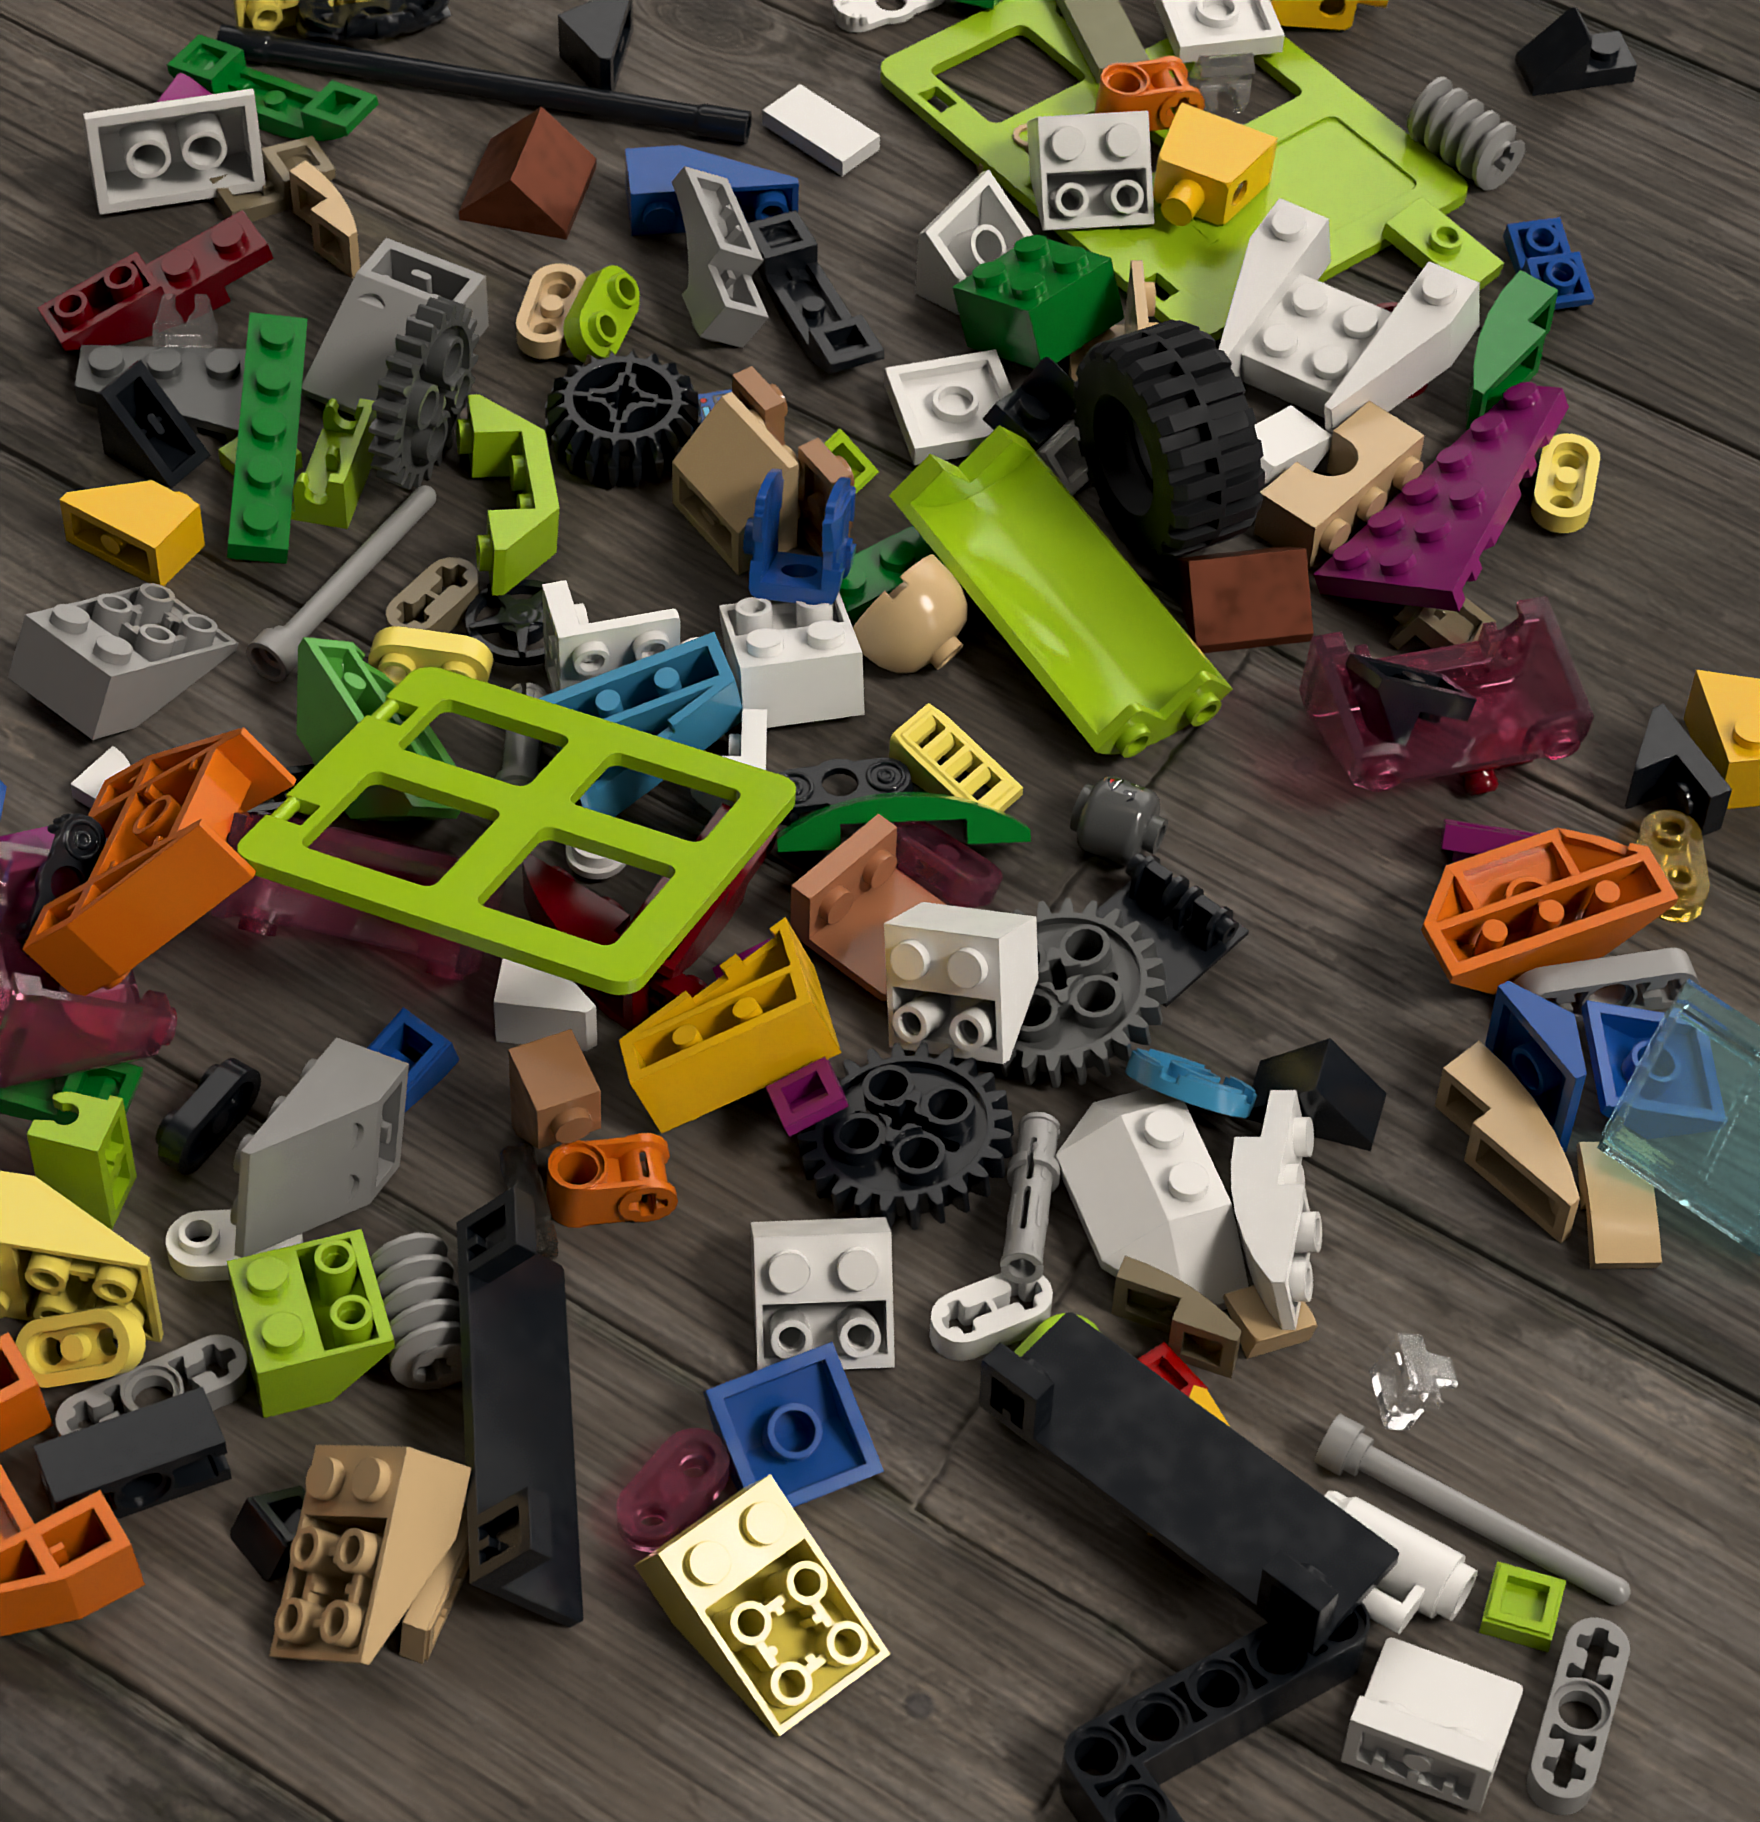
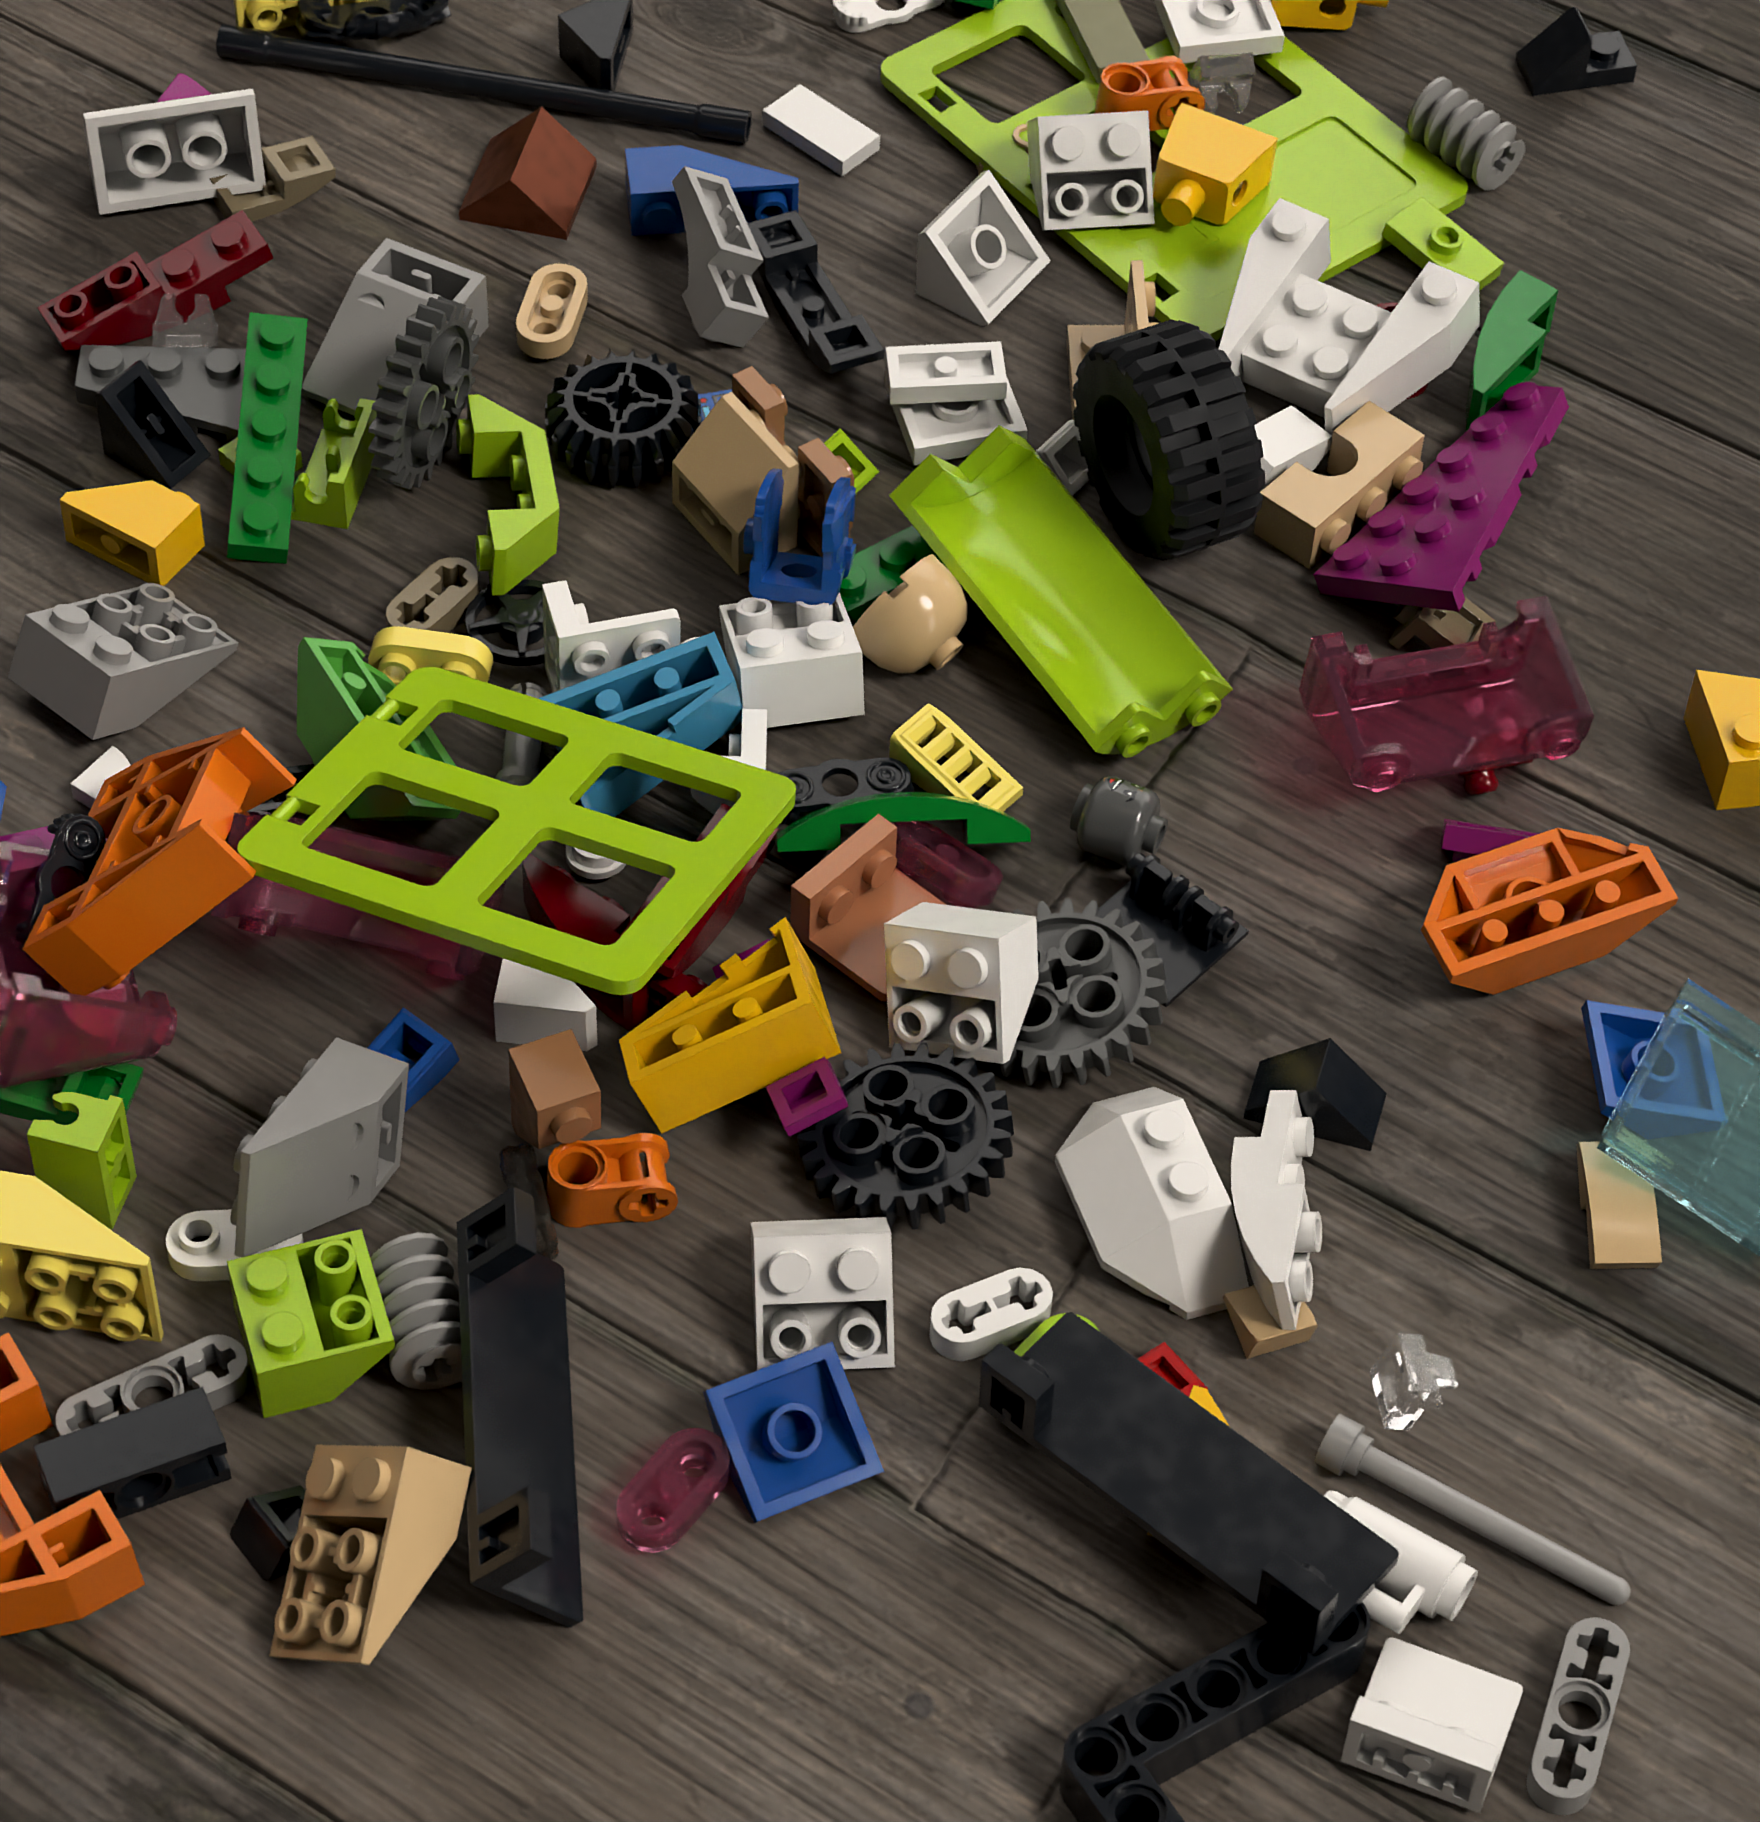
light yellow plate [15,1305,146,1388] -> none
black plate [156,1058,261,1175] -> none
green slope [167,34,379,141] -> none
light grey piece [246,485,437,682] -> none
tan slope [289,160,360,278] -> none
tan plate [400,1506,469,1664] -> none
lime plate [563,265,640,363] -> none
light yellow slope [634,1475,890,1737] -> none
green brick [952,235,1125,369] -> none
black slope [982,356,1076,451] -> none
light grey pin [1000,1112,1061,1284] -> none
dark tan slope [1111,1255,1242,1379] -> none
dark azure tile [1125,1048,1257,1118] -> none
copper slope [1170,546,1314,653] -> none
black slope [1345,653,1477,754] -> none
tan slope [1435,1041,1580,1244] -> none
lime tile [1479,1561,1566,1652] -> none
blue slope [1485,981,1587,1153] -> none
blue slope [1503,217,1595,310] -> none
light grey beam [1514,948,1699,1022] -> none
light yellow plate [1531,434,1600,533] -> none
black slope [1625,704,1732,837] -> none
clear yellow plate [1636,810,1710,923] -> none
none -> white plate [885,341,1007,405]

